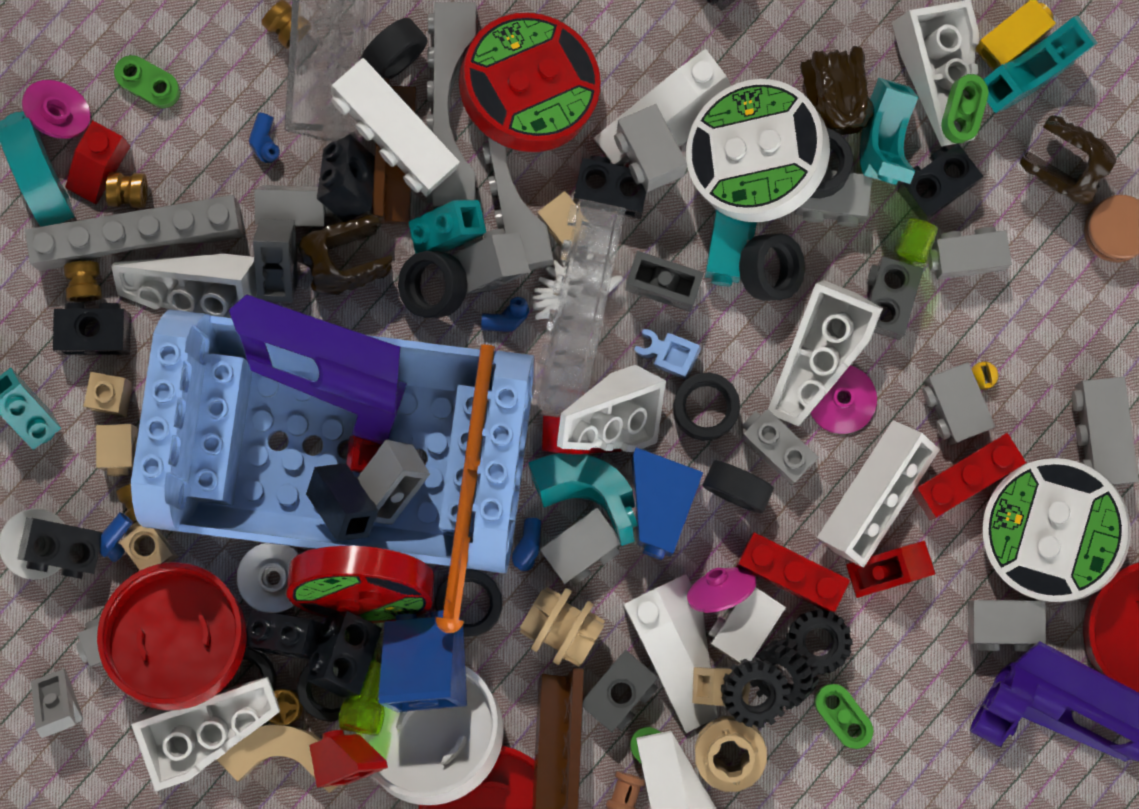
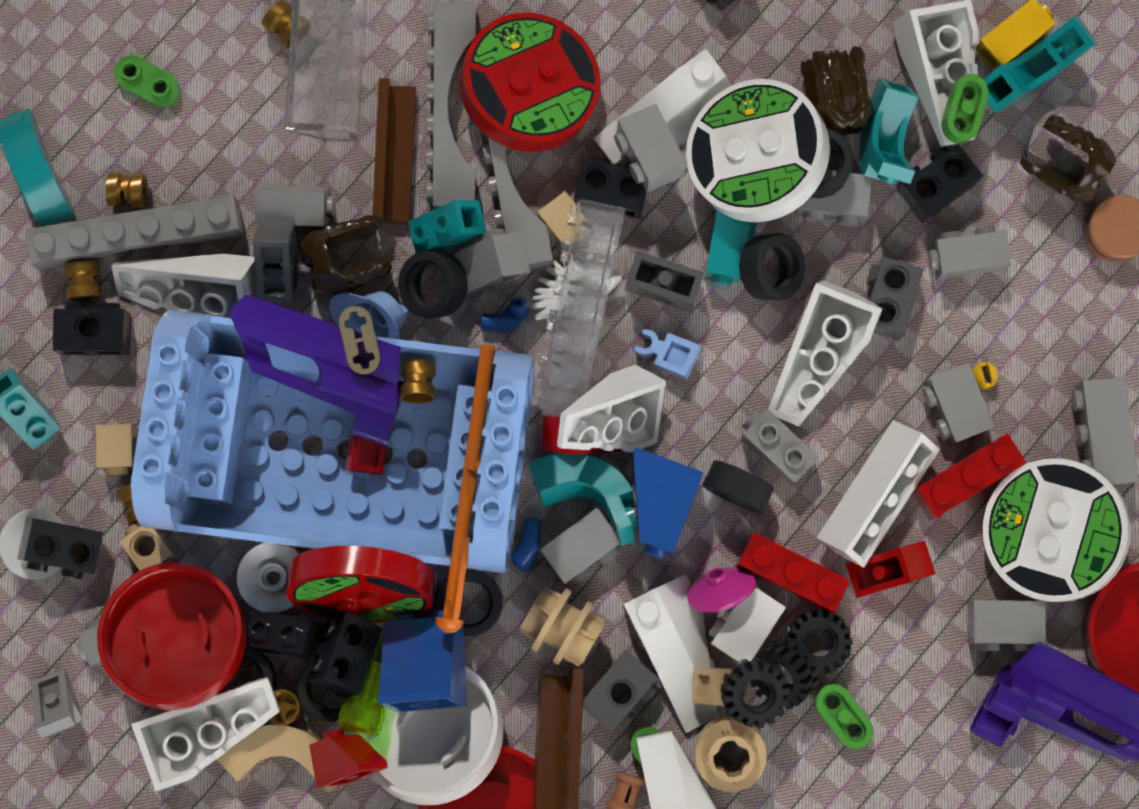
dark pink dish [22,80,91,139] -> none
red slope [65,120,131,205] -> none
tan brick [84,372,133,417] -> none
blue arm [100,512,133,562] -> none
blue arm [249,112,280,163] -> none
black brick [306,463,378,541] -> none
black brick [317,134,375,221] -> none
white brick [331,58,460,197] -> none
light grey brick [358,440,430,525] -> none
black tyre [361,18,428,79] -> none
black tyre [673,372,740,441] -> none
dark pink dish [810,366,877,434] -> none
clear neon green piece [894,218,938,265] -> none
none -> light blue piece [329,291,409,339]
none -> dark tan beam [339,306,381,374]
none -> pearl gold wheel [400,359,436,404]

